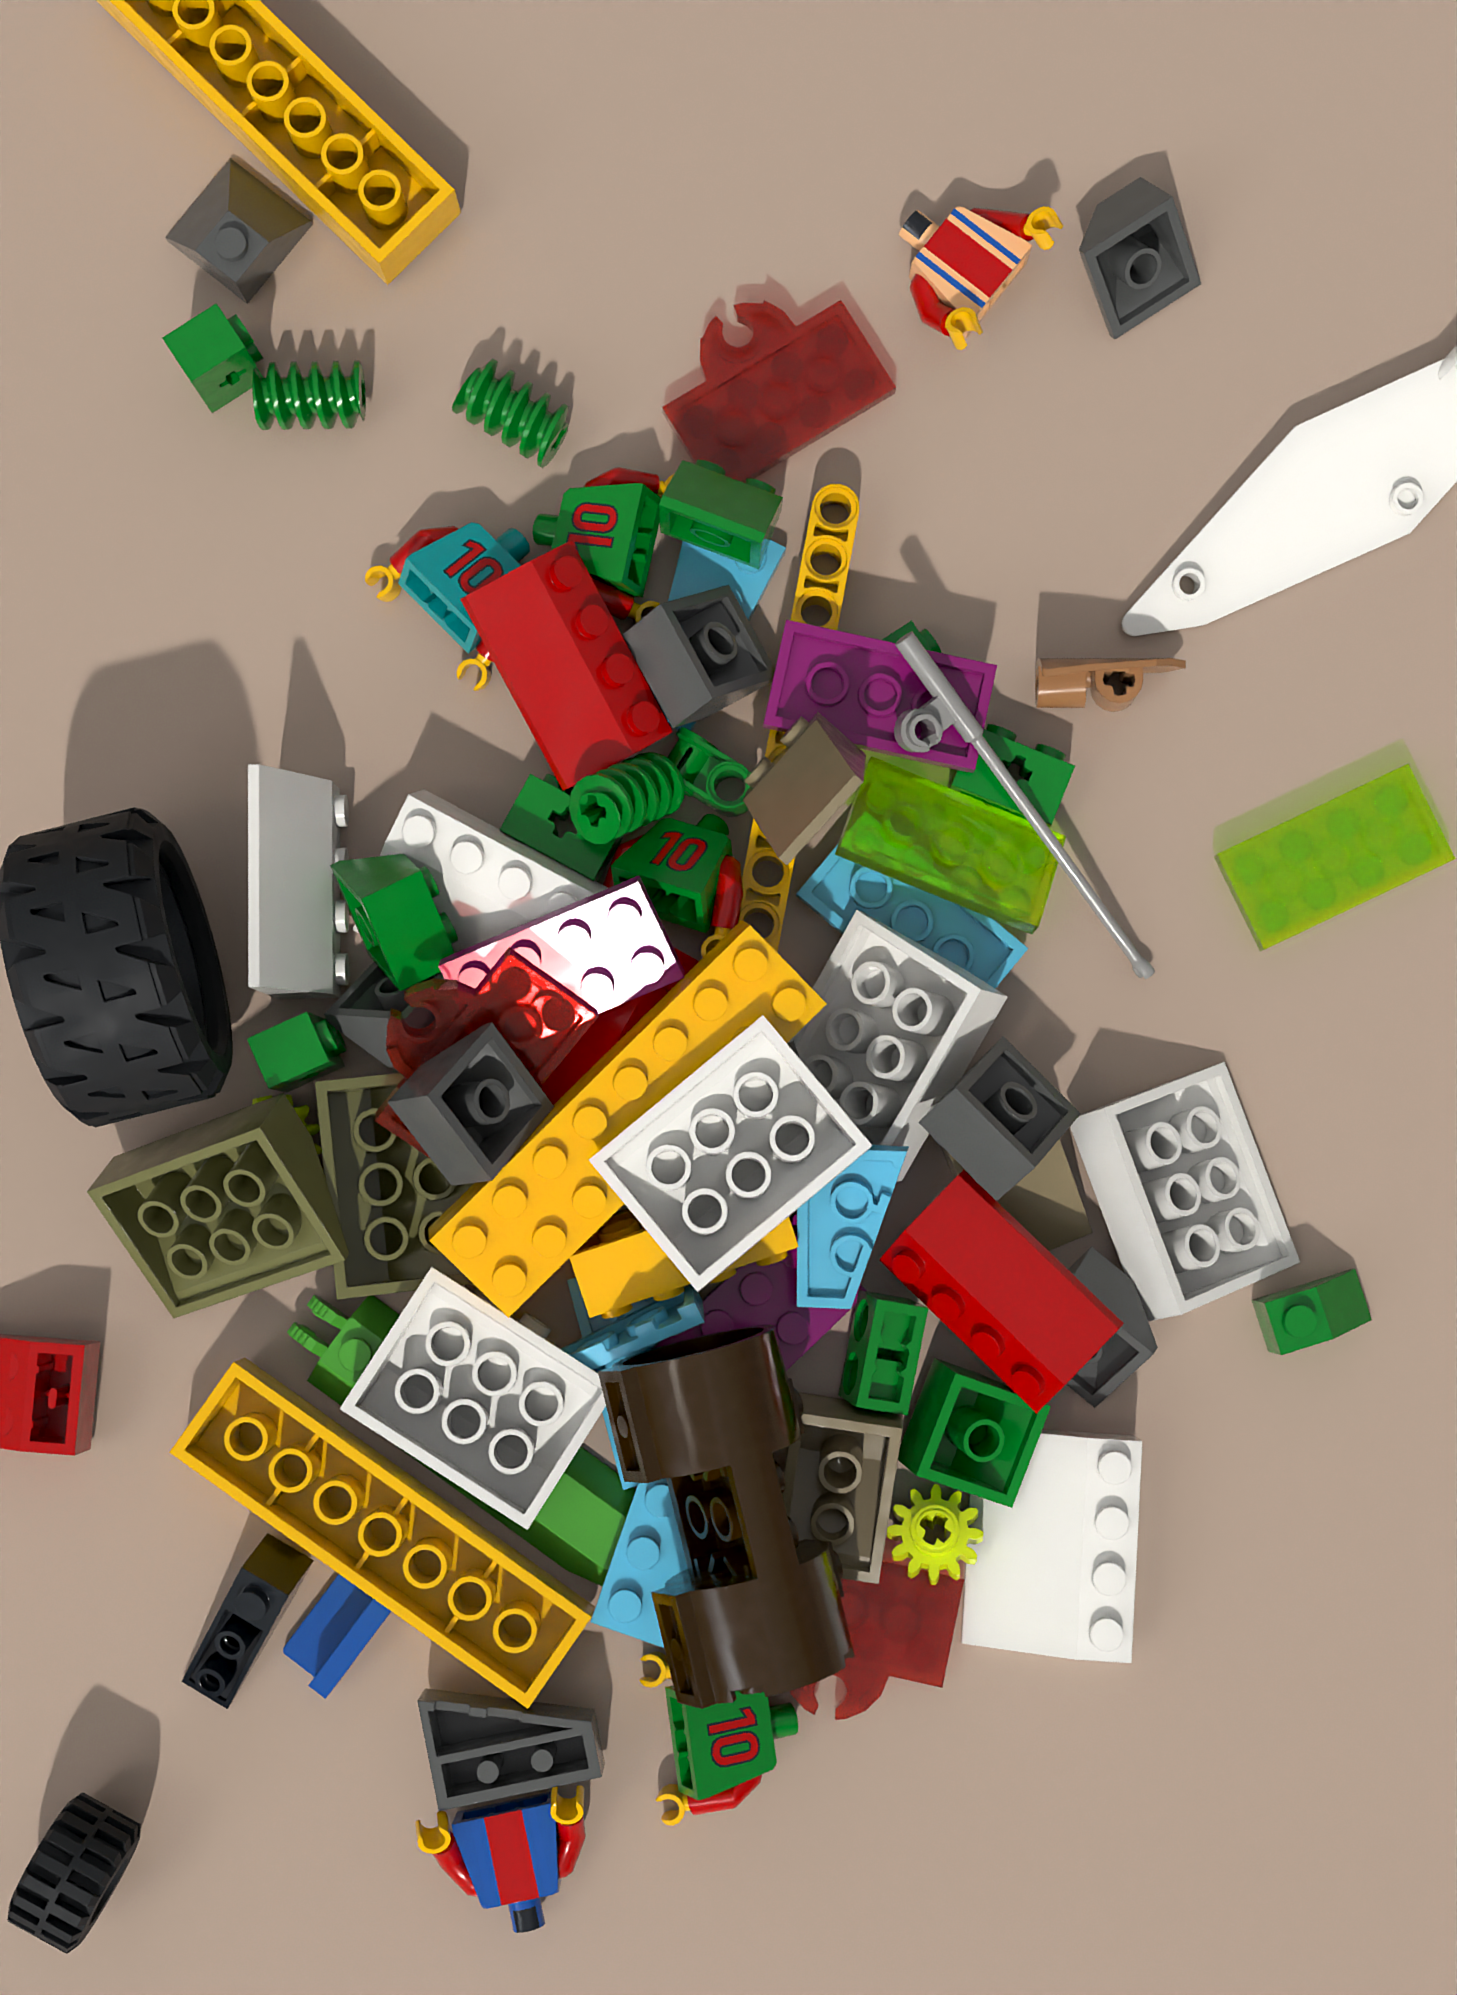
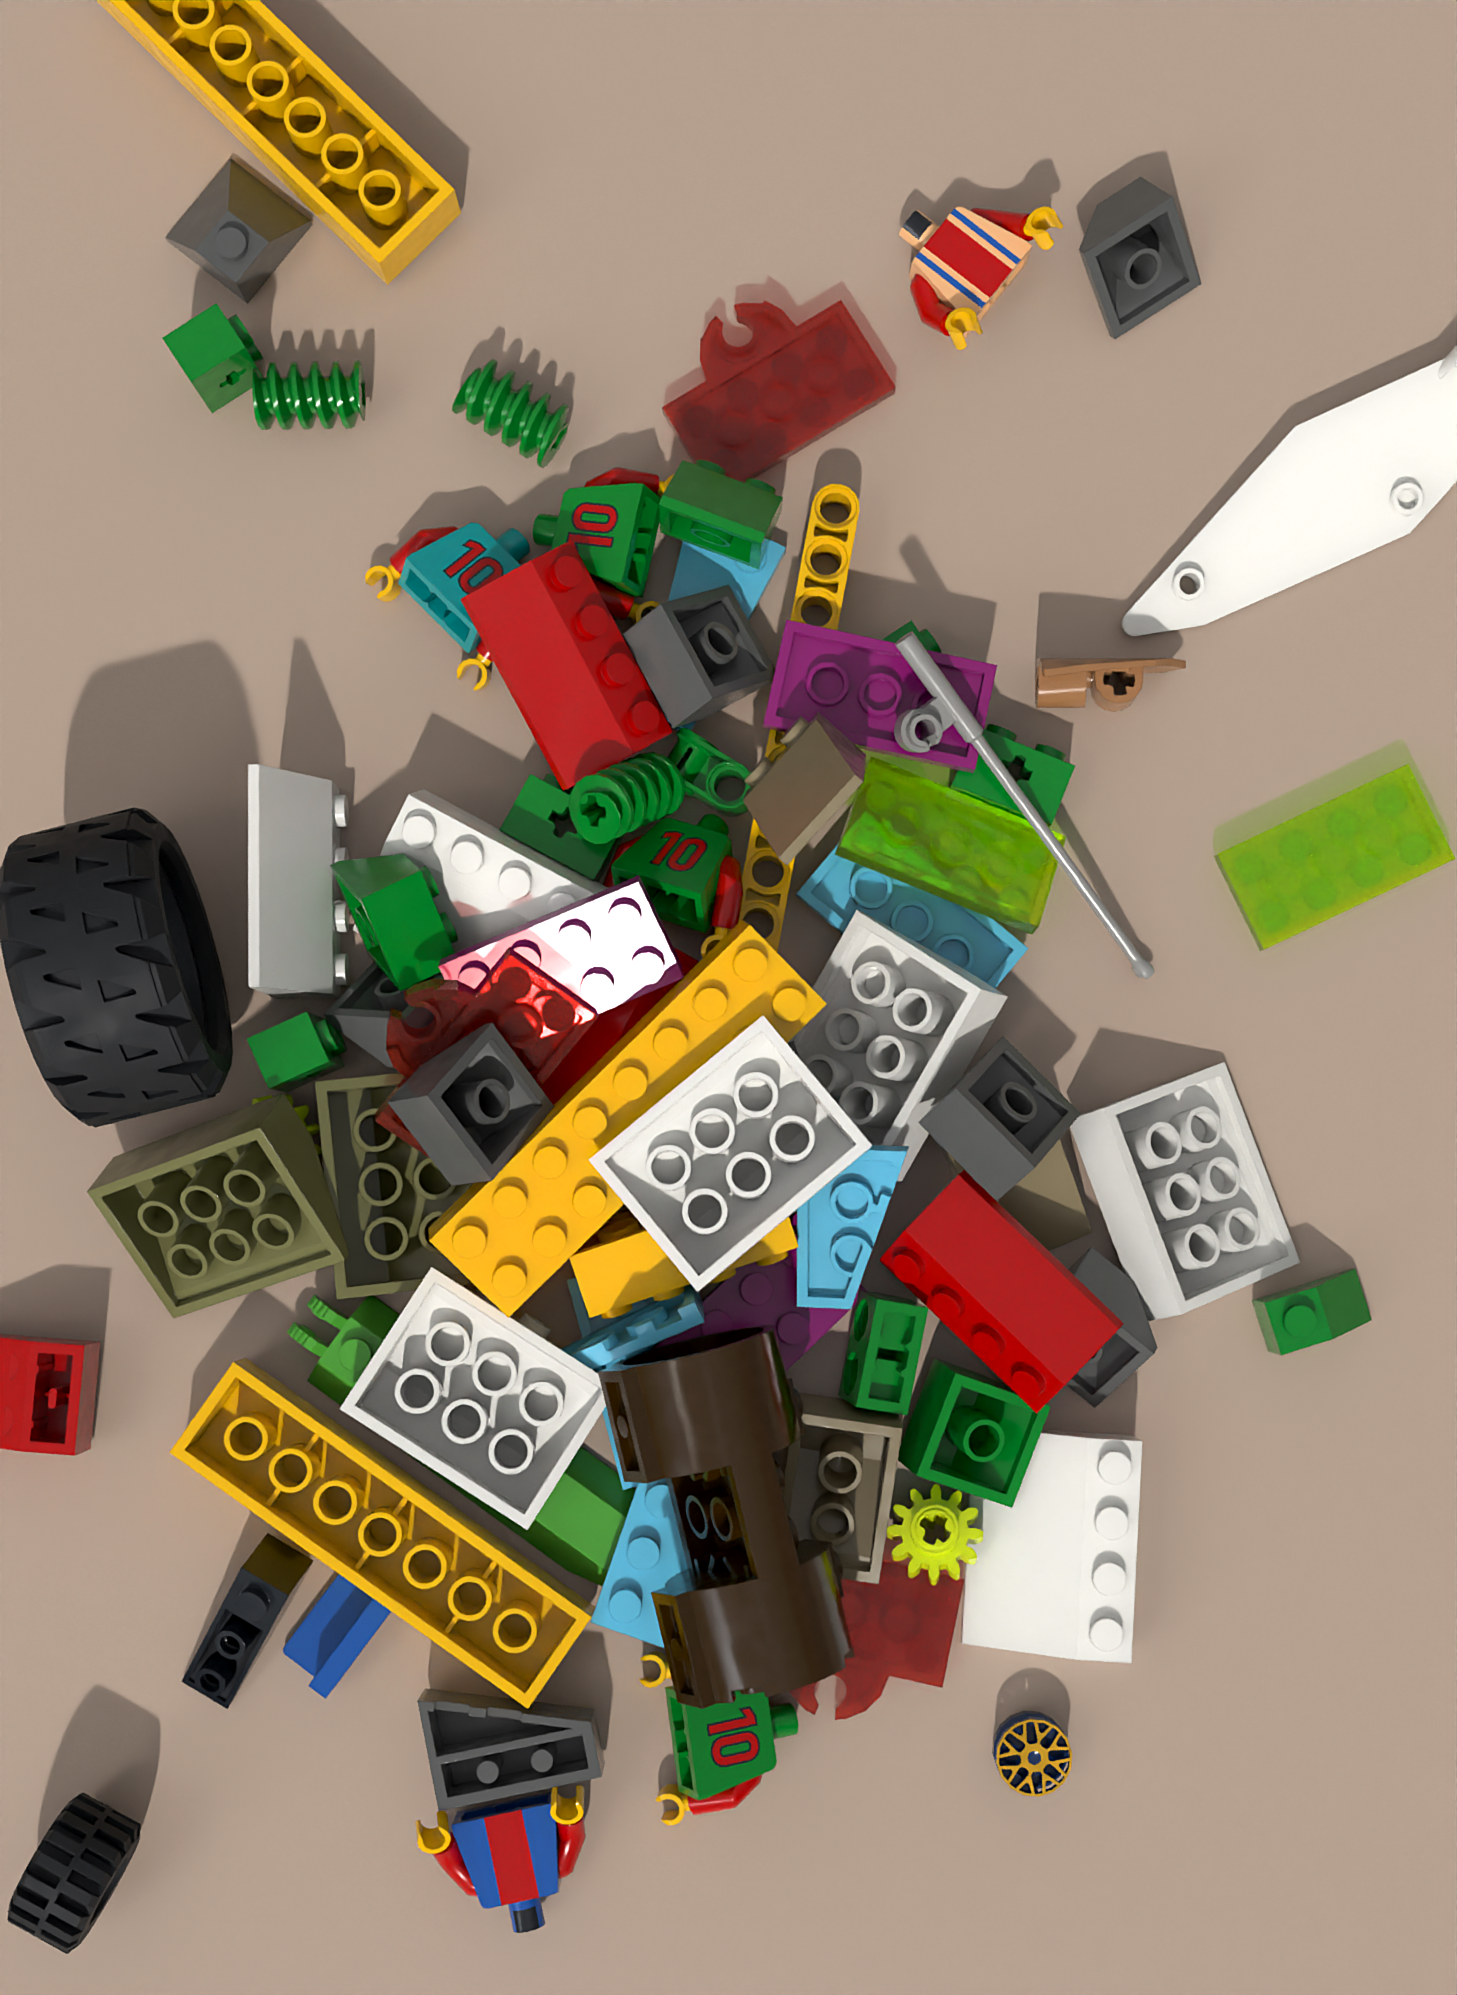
none -> wheel [992,1711,1072,1797]

